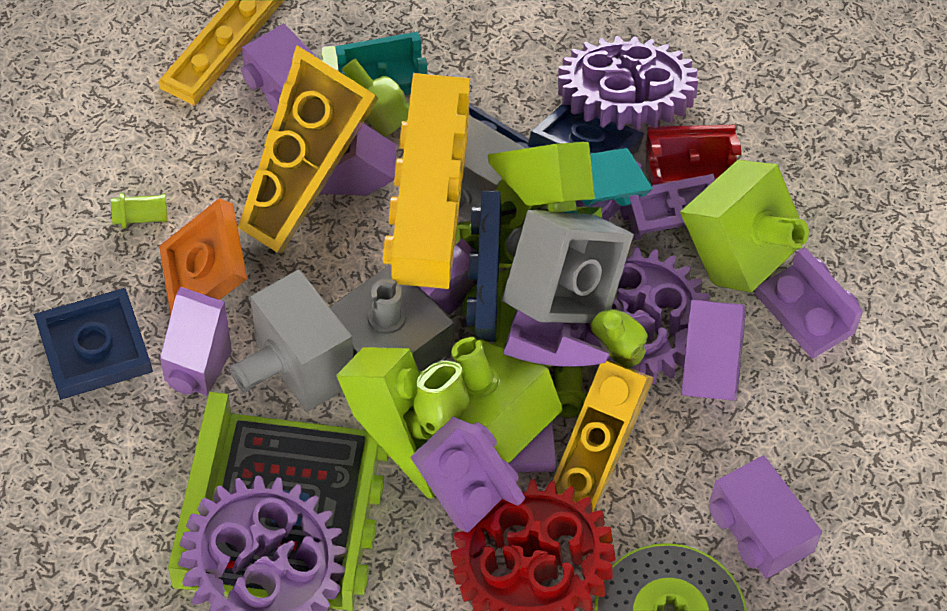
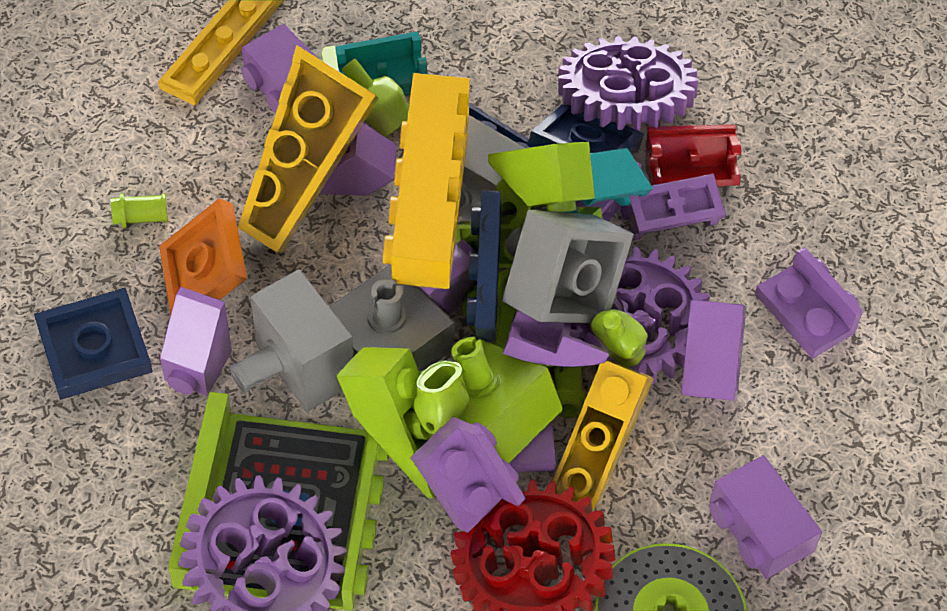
lime brick [680,159,809,293] -> none

